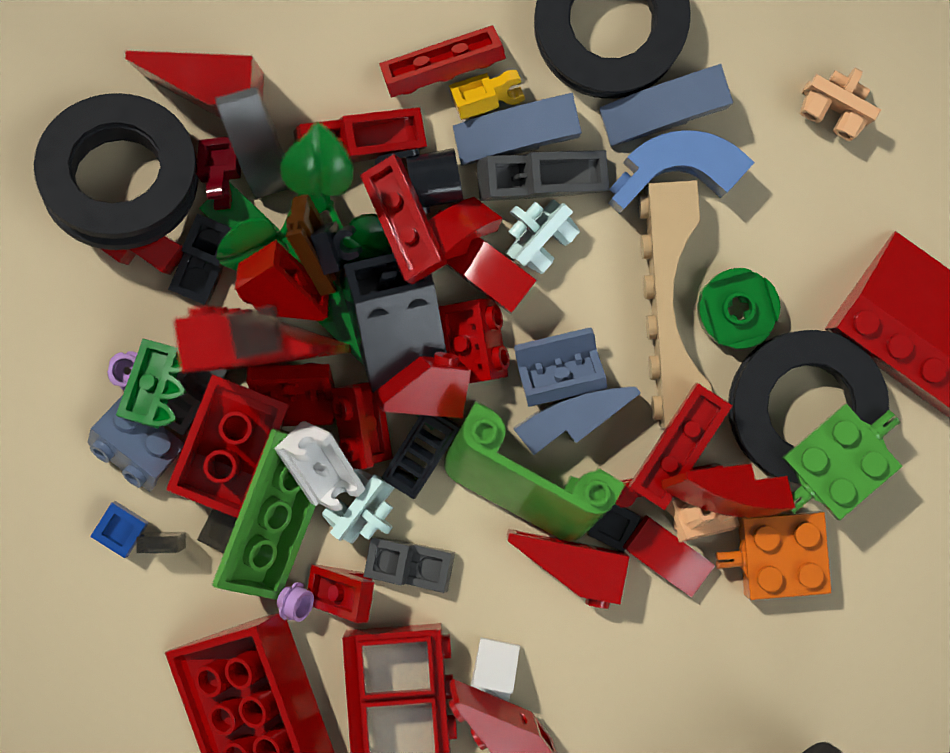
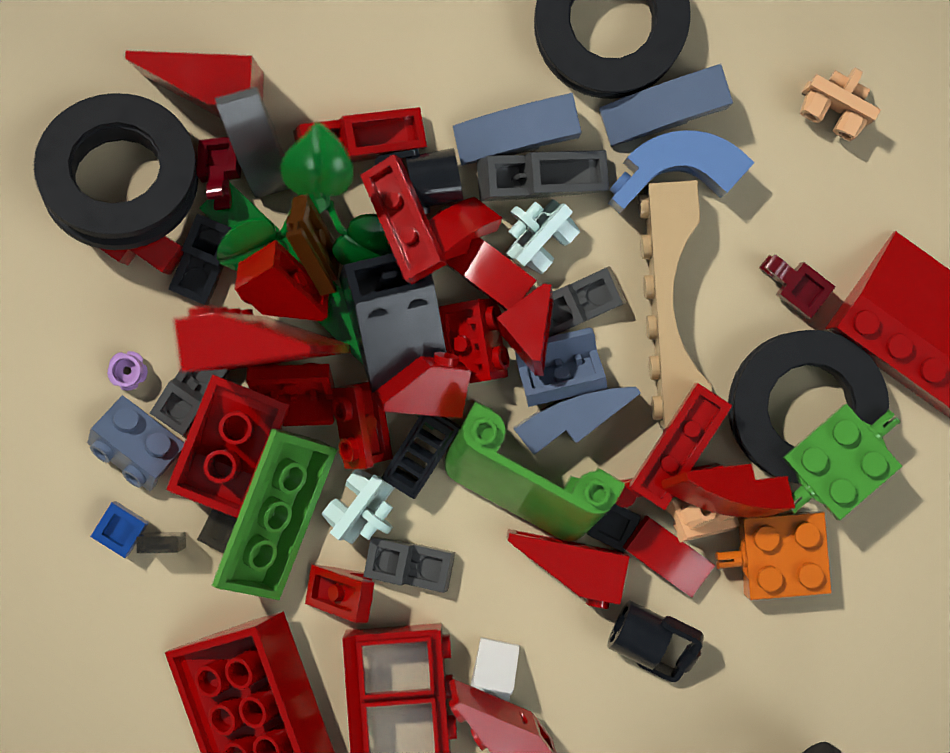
green plate [116,338,186,429] -> none
clear smoke tile [228,306,285,360] -> none
white hinge [274,420,366,511] -> none
lavender plate [277,582,314,622] -> none
black tile [310,221,363,275] -> none
red plate [379,25,506,98] -> none
yellow plate [449,70,525,120] -> none
green plate [697,268,781,349] -> none
none -> red slope [497,284,554,376]
none -> dark grey slope [549,266,627,337]
none -> black piece [607,600,704,682]
none -> dark red plate [759,254,836,319]

